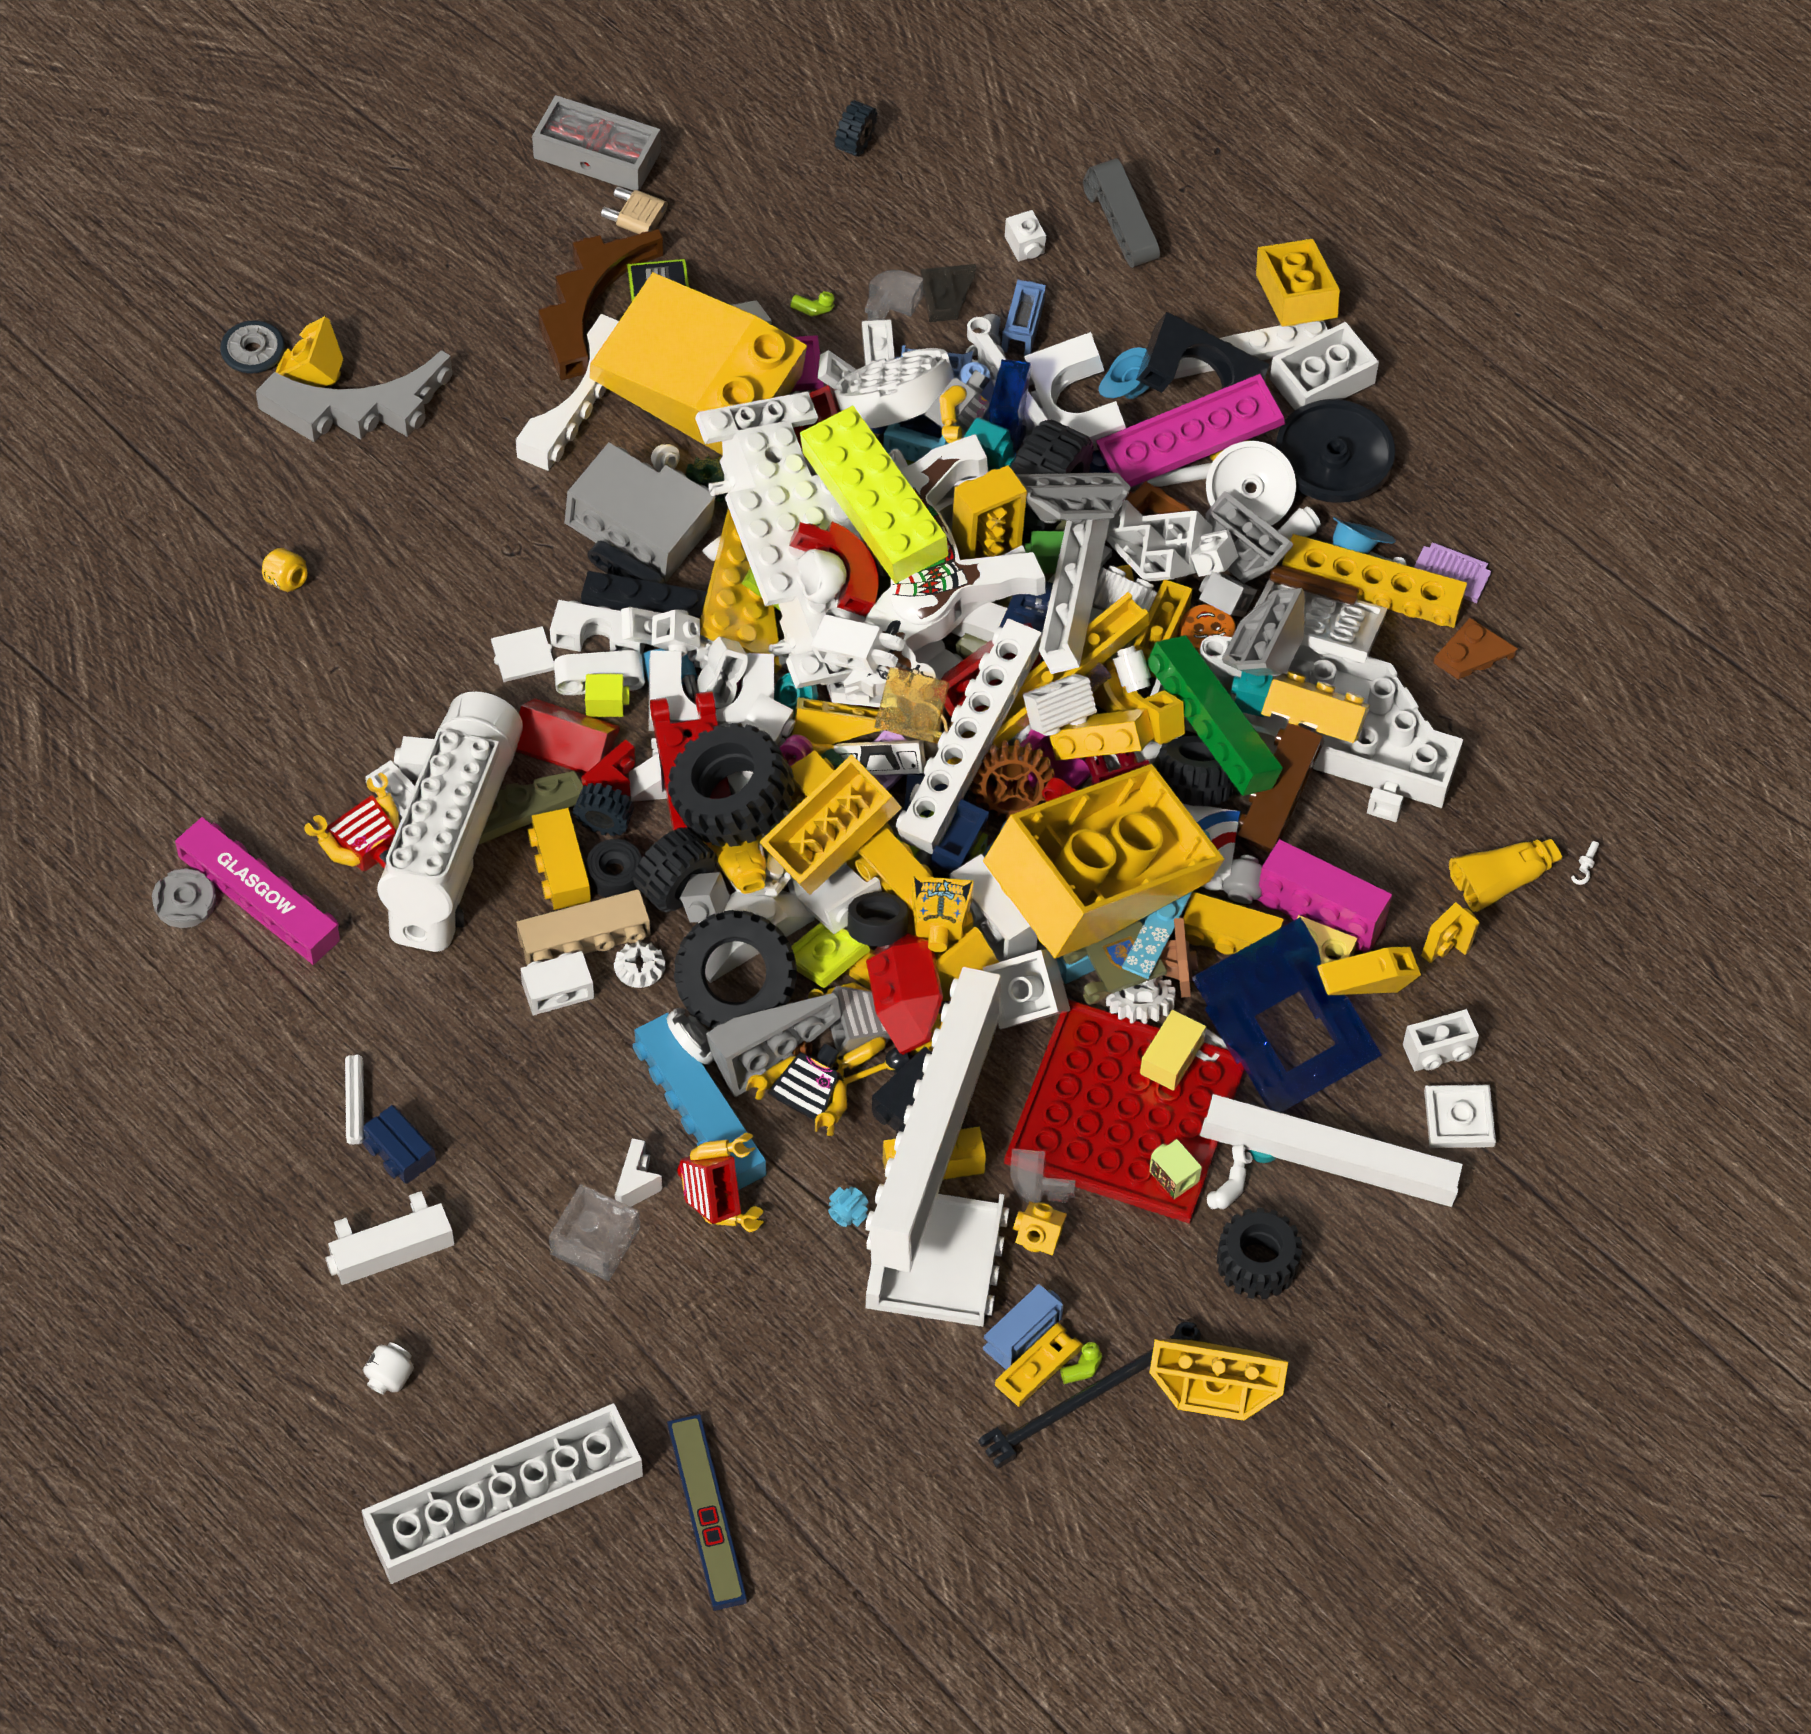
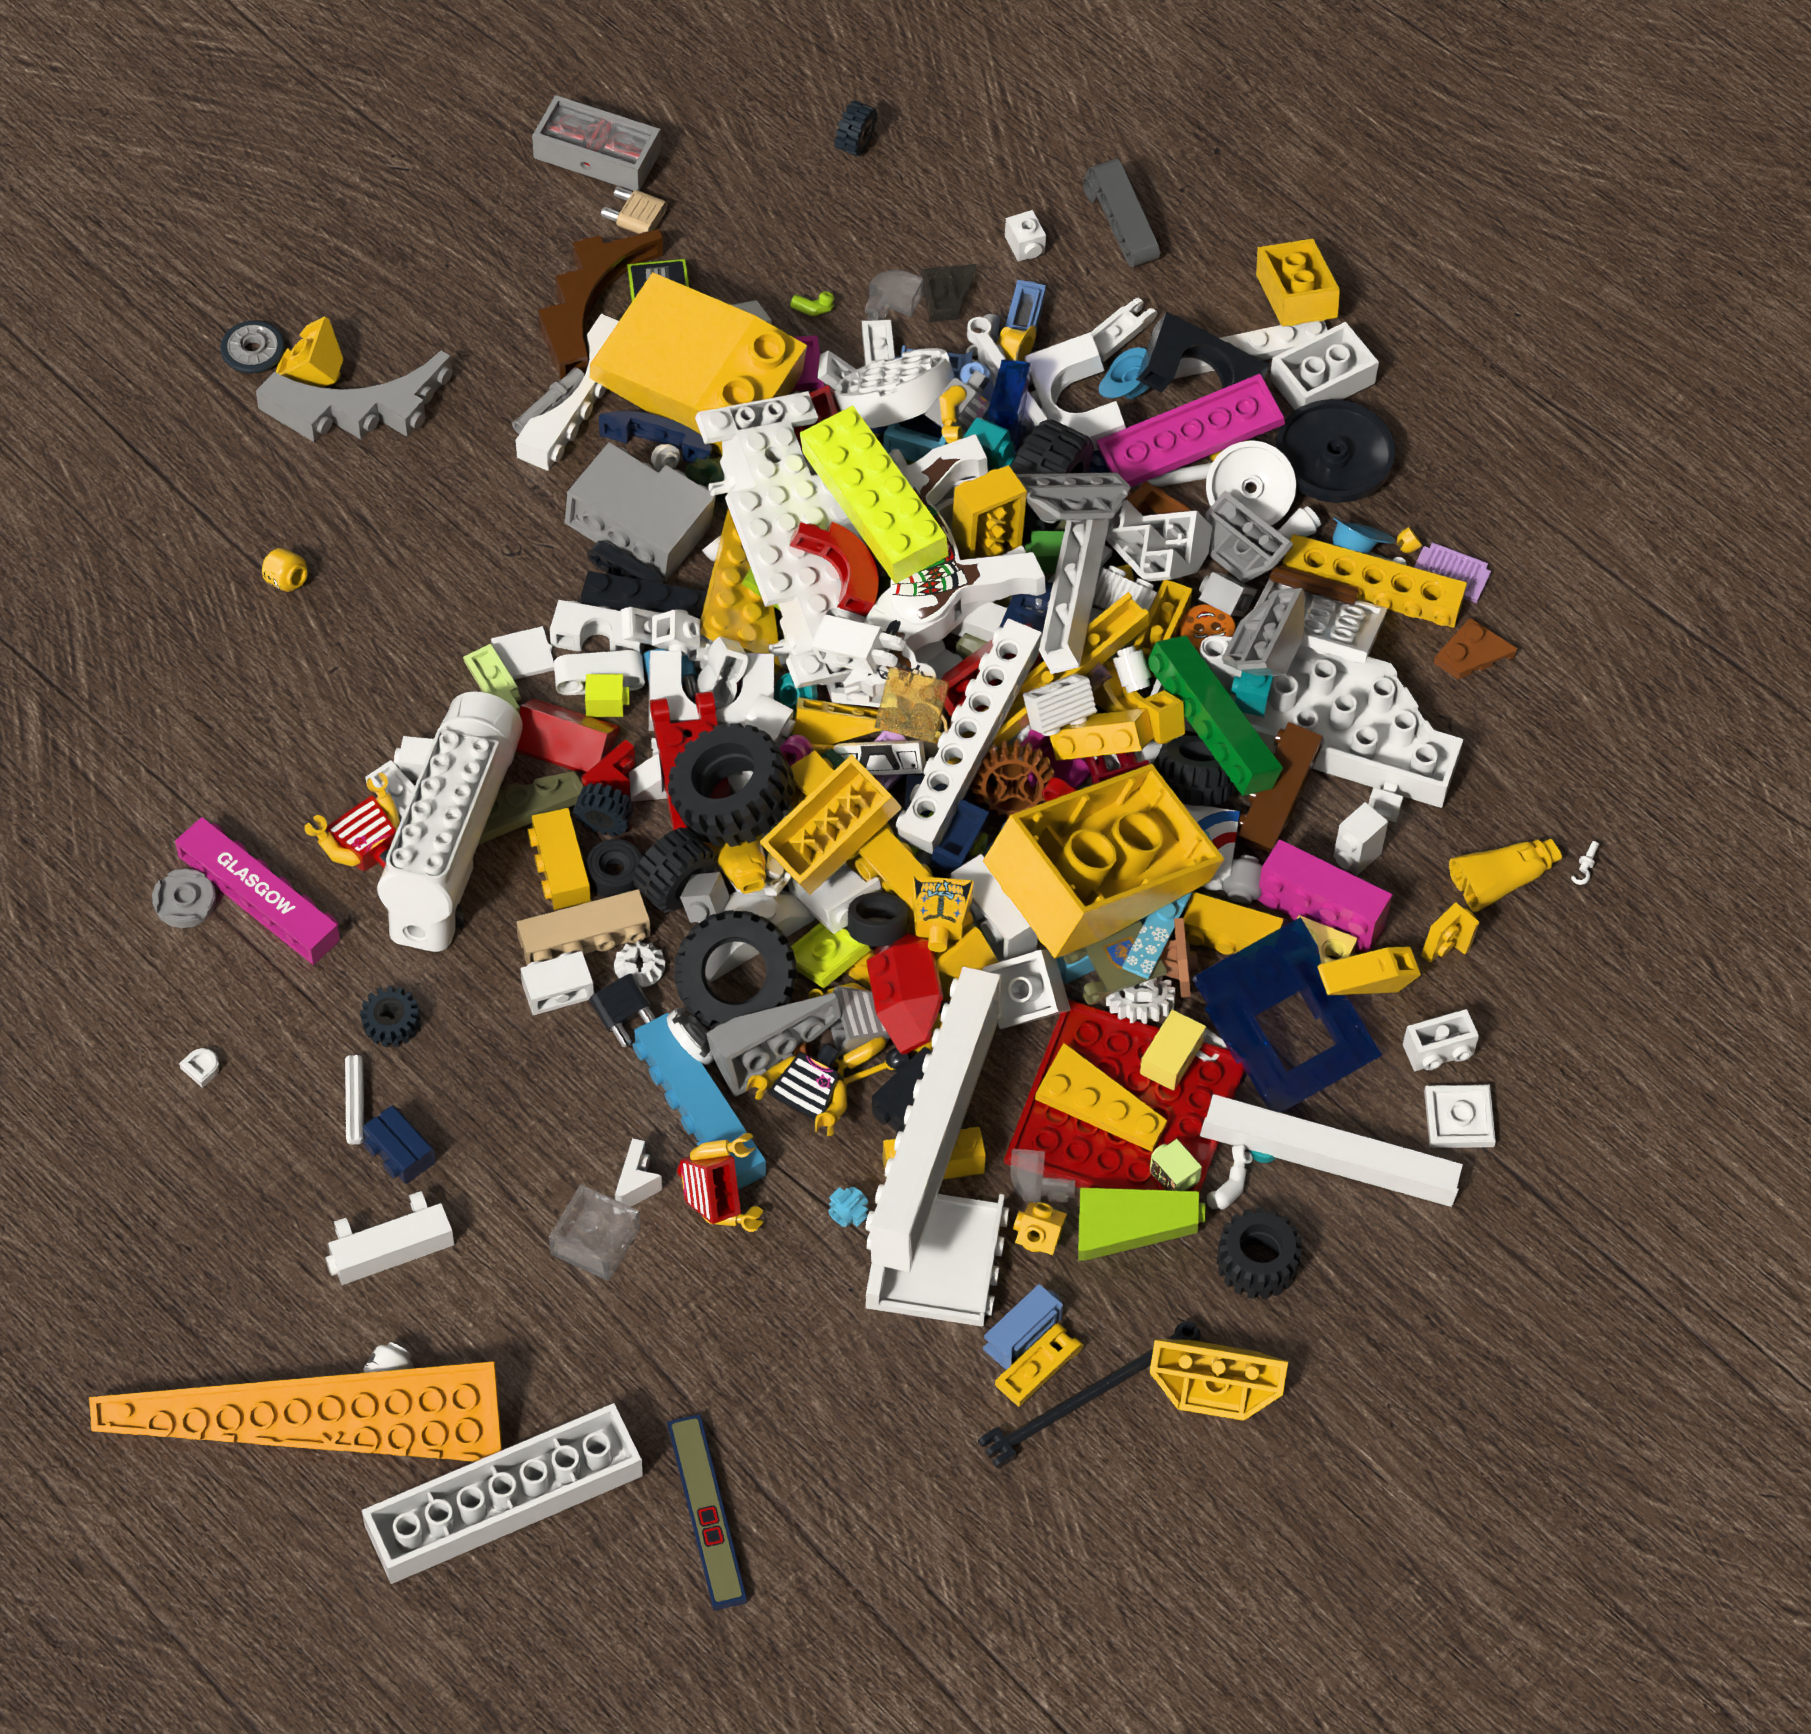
white hair [797,549,847,604] -> none
lime arm [1060,1342,1102,1384] -> none
white brick [1190,529,1239,577] -> none
yellow wedge [1261,671,1370,743] -> none
none -> light orange wing [89,1361,502,1462]
none -> white tile [179,1048,220,1088]
none -> black wheel [360,986,421,1047]
none -> yellowish green hinge [463,644,521,714]
none -> light grey pin [512,367,585,434]
none -> black piece [589,973,656,1047]
none -> dark blue slope [599,411,713,469]
none -> yellow piece [996,325,1036,383]
none -> yellow wing [1035,1043,1167,1152]
none -> lime slope [1078,1188,1205,1261]
none -> white hinge [1091,298,1157,363]
none -> white brick [1333,802,1388,876]
none -> yellow hinge [1396,526,1422,553]

